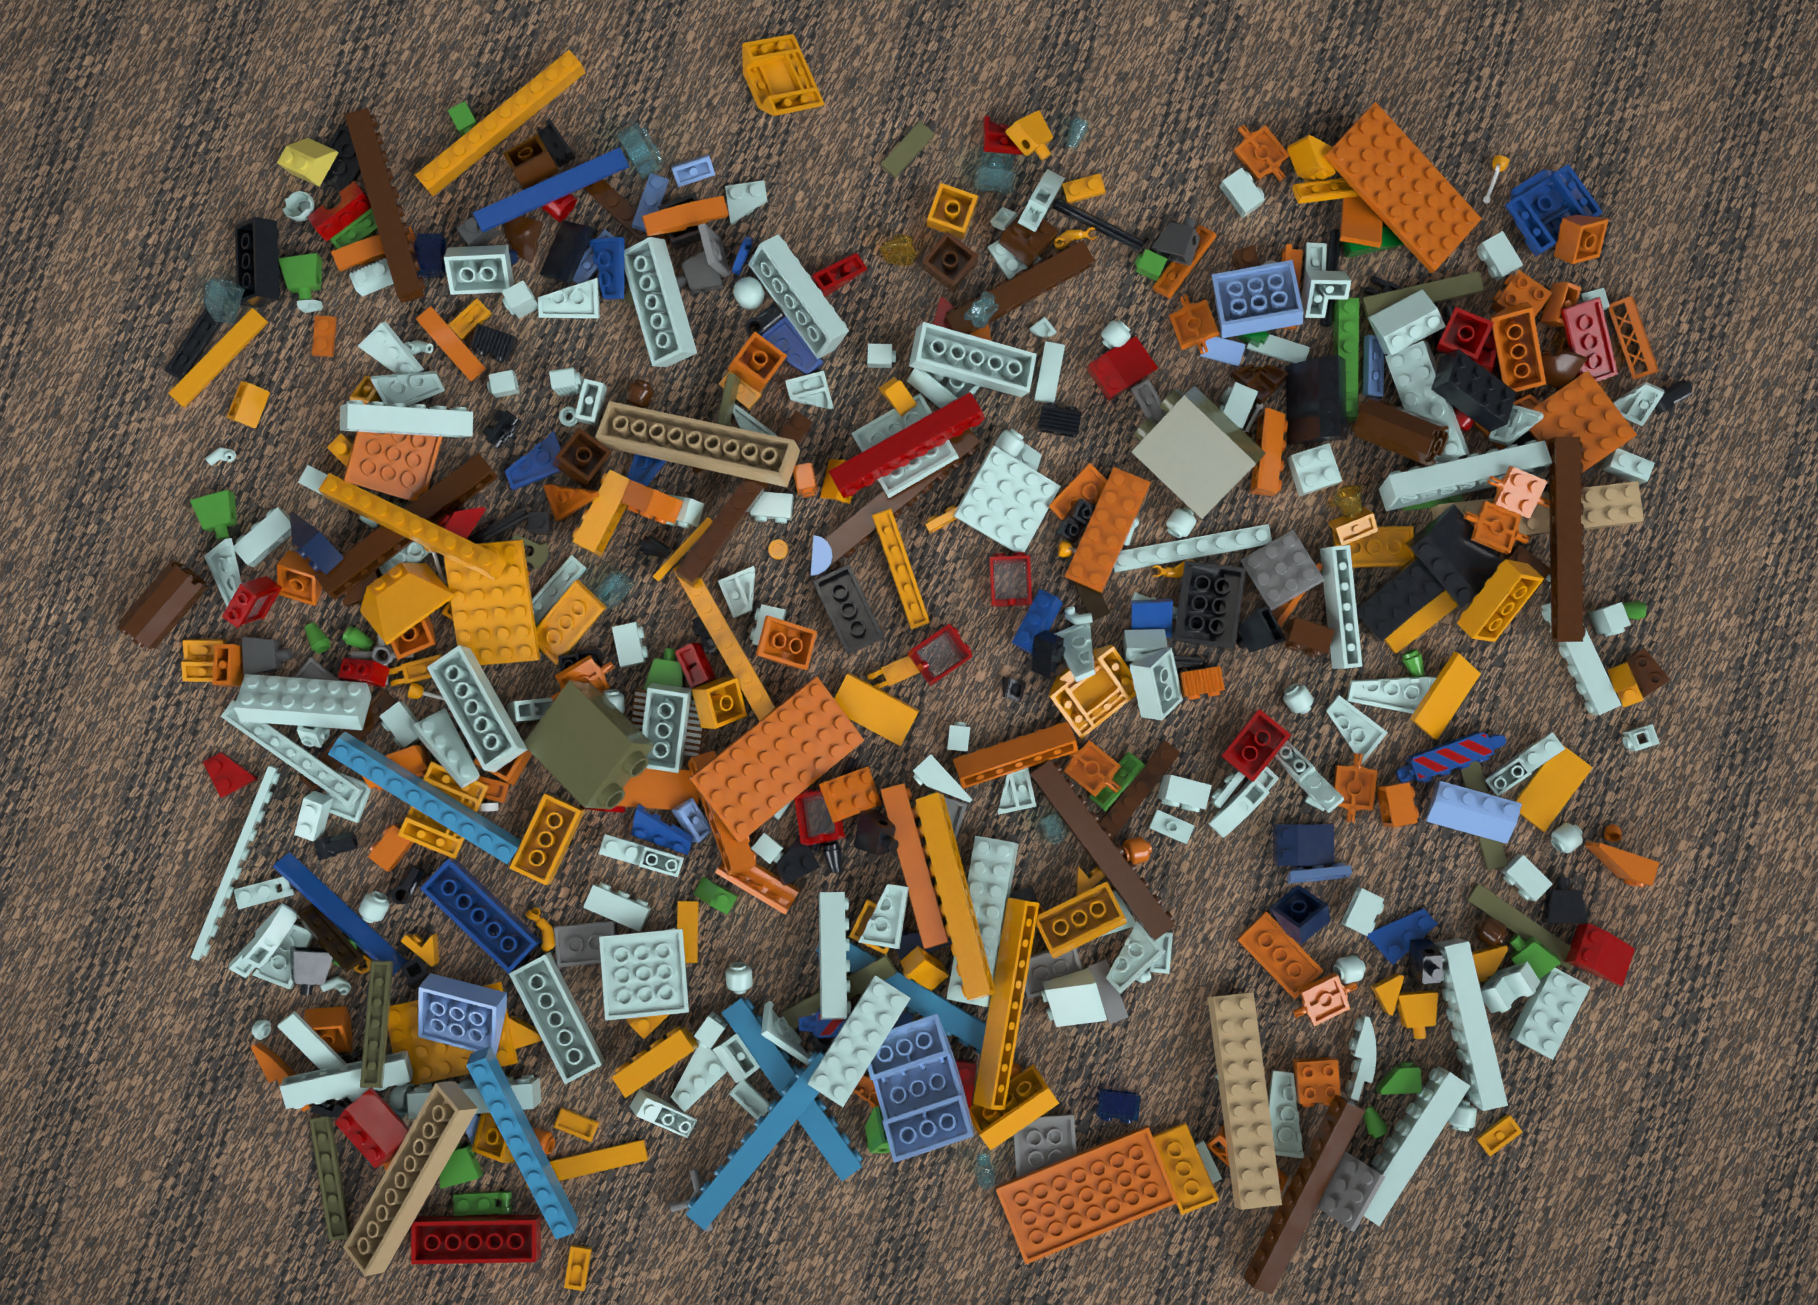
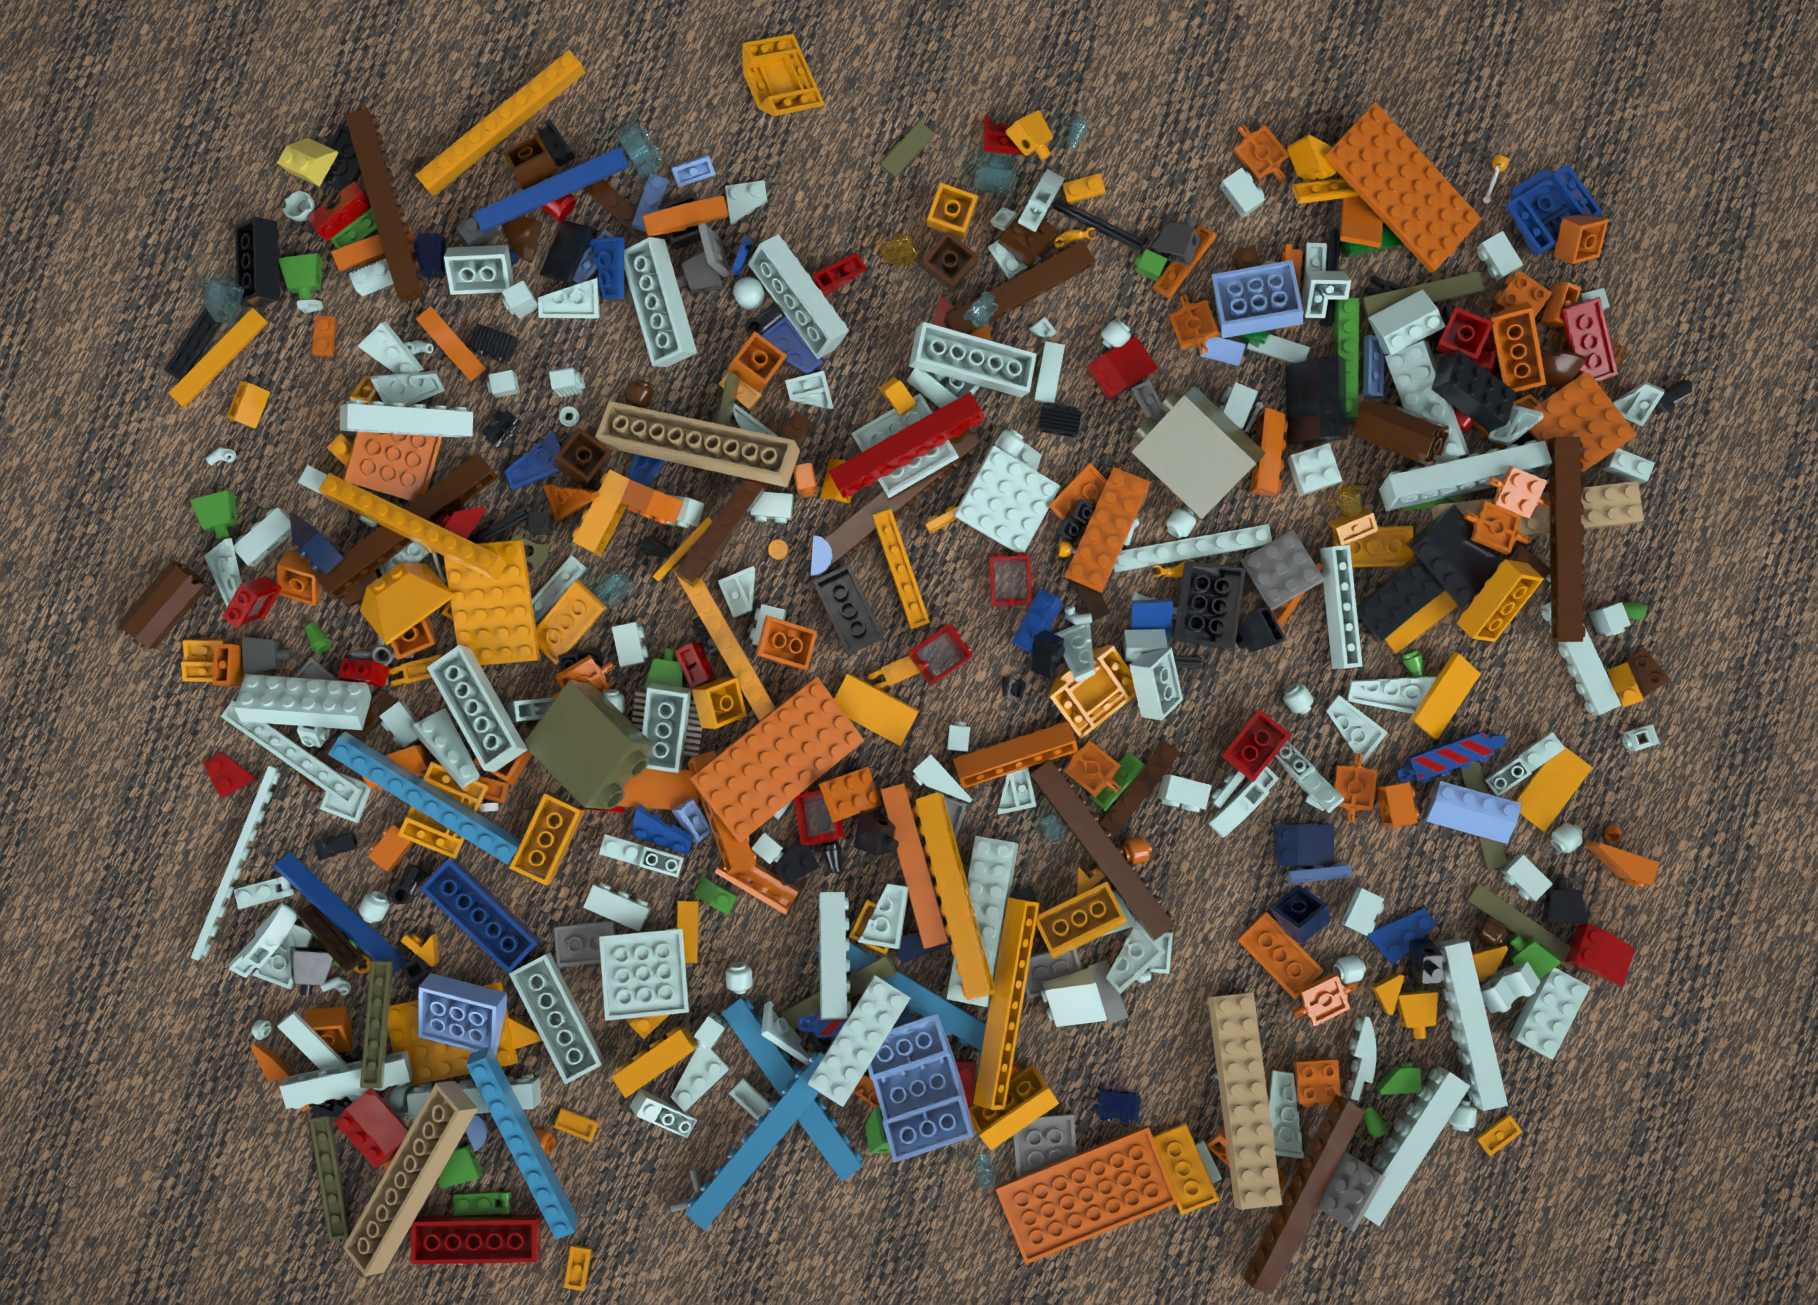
light aqua brick [294,791,333,841] -> none
bright green cone [342,626,375,651] -> none
light orange hinge [408,682,444,700] -> none
bright green brick [448,101,478,136] -> none
light orange plate [448,298,492,341] -> none
light orange slope [472,1113,516,1163] -> none
light orange arm [525,907,555,952] -> none
light orange tile [526,1139,648,1189] -> none
light aqua brick [574,379,608,427] -> none
light aqua brick [712,1033,760,1083] -> none
light aqua brick [867,344,896,368] -> none
light orange brick [900,946,949,991] -> none
light aqua plate [1149,809,1194,844] -> none
orange brick [1178,666,1225,700] -> none
reddish brown brick [1232,364,1289,405] -> none
reddish brown brick [1281,617,1335,658] -> none
orange fence [1608,296,1659,380] -> none

